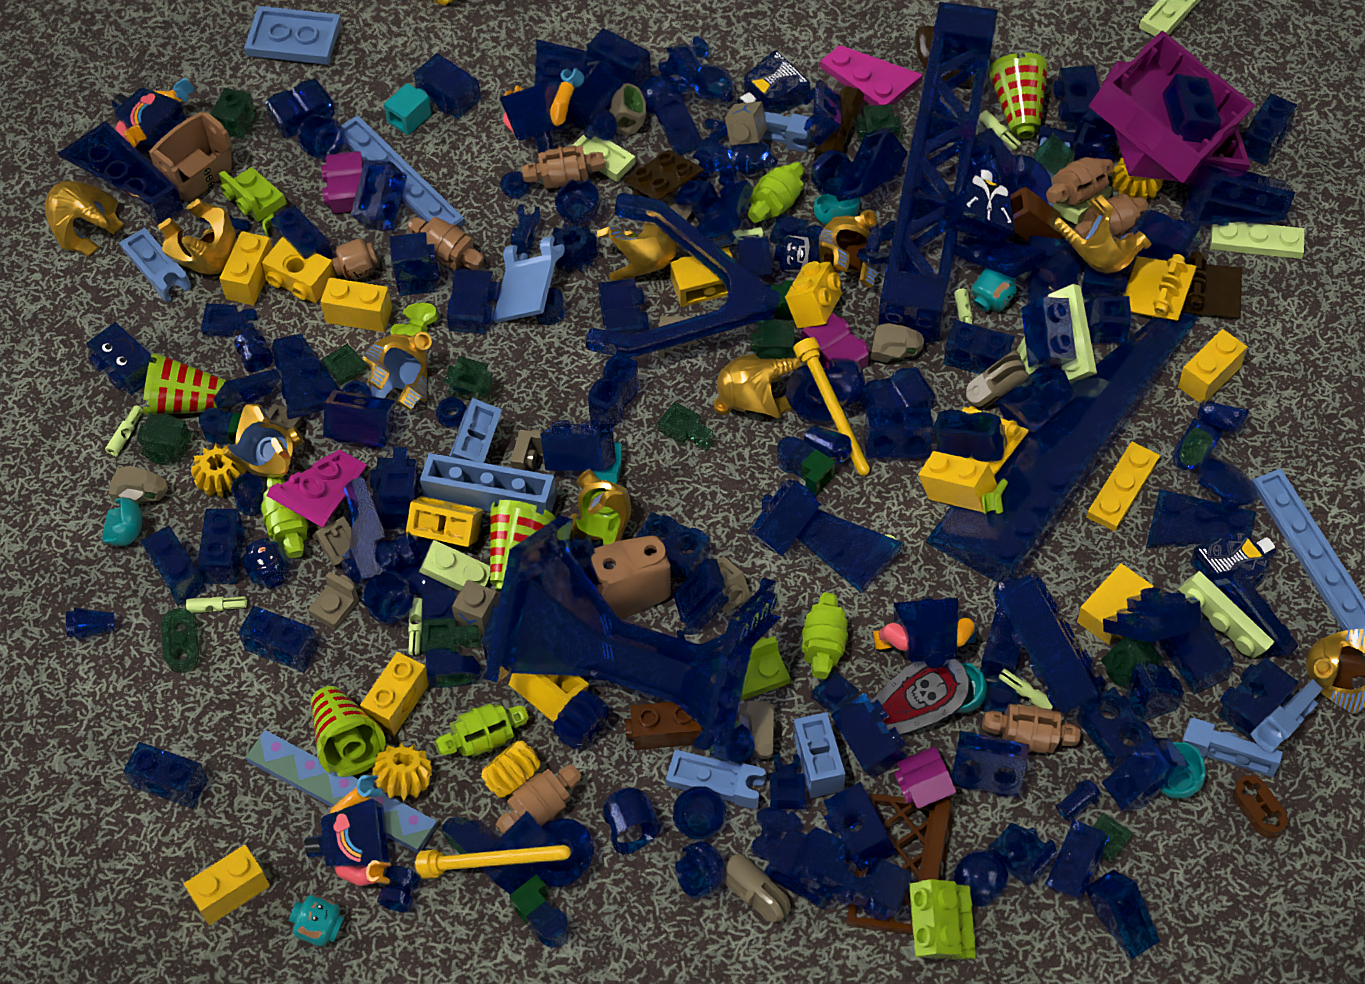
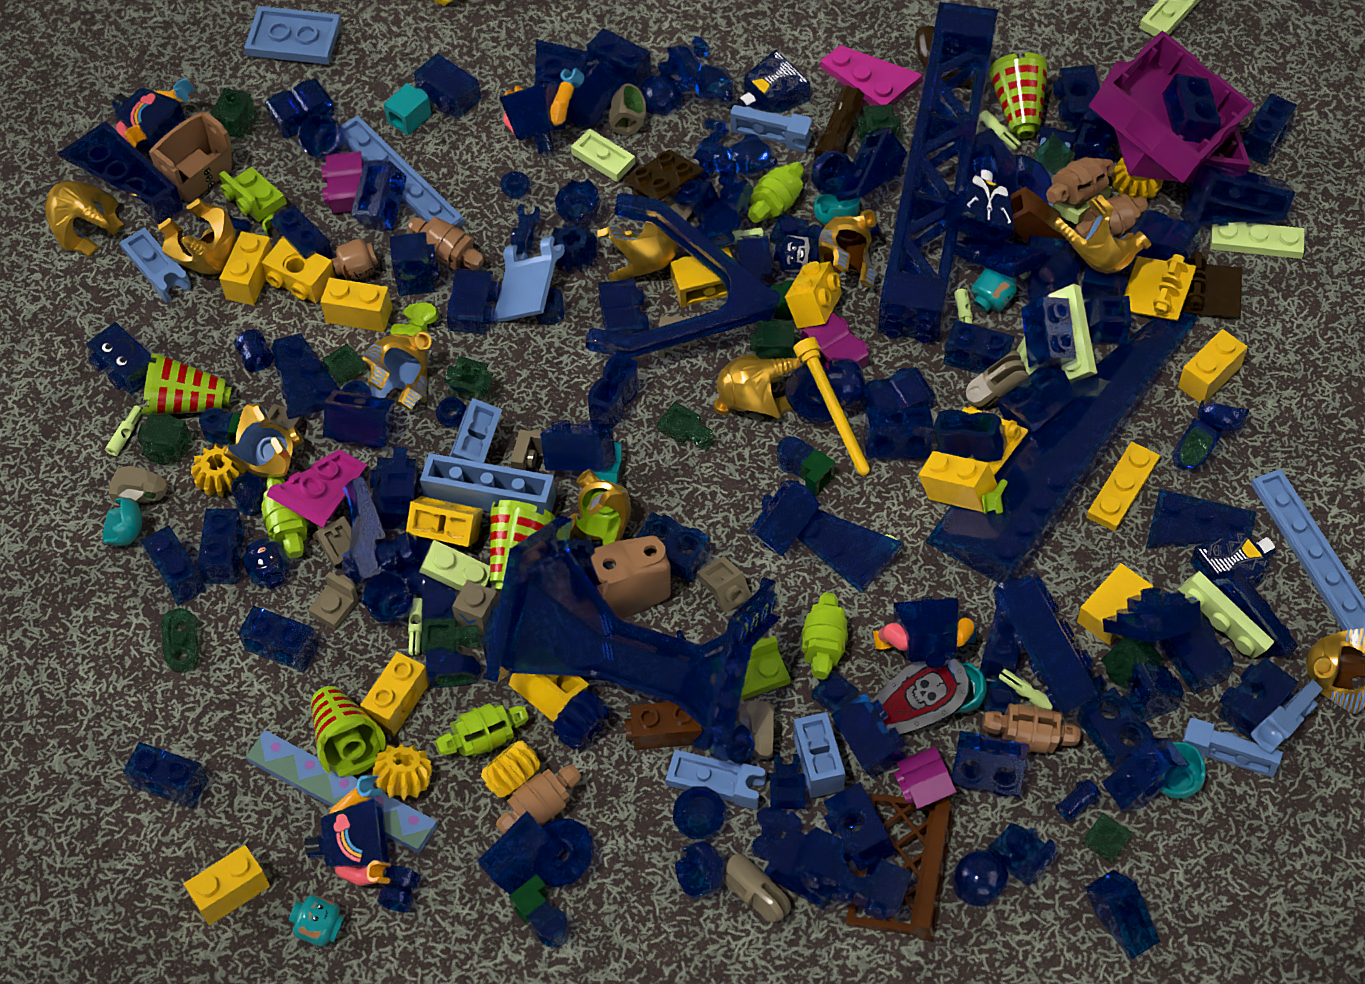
clear blue cone [66,607,115,640] -> none
yellowish green pin [186,596,247,613] -> none
clear blue plate [201,303,259,337] -> none
clear blue plate [213,369,281,409] -> none
yellow piece [415,845,571,879] -> none
clear blue rock [441,817,503,870] -> none
medium nougat piece [522,145,606,189] -> none
clear blue plate [583,111,617,141] -> none
clear blue helmet [602,787,661,855] -> none
clear blue plate [652,93,704,156] -> none
clear blue plate [673,558,729,635] -> none
dark tan brick [725,101,767,145] -> none
clear blue hinge [804,79,841,146] -> none
clear blue brick [804,425,852,465] -> none
clear blue piece [856,220,898,264] -> none
dark tan rock [871,323,924,363] -> none
lime plate [910,879,976,960] -> none
clear blue hinge [1044,819,1109,902] -> none
clear blue dish [1196,458,1257,510] -> none
reddish brown beam [1233,775,1288,838] -> none

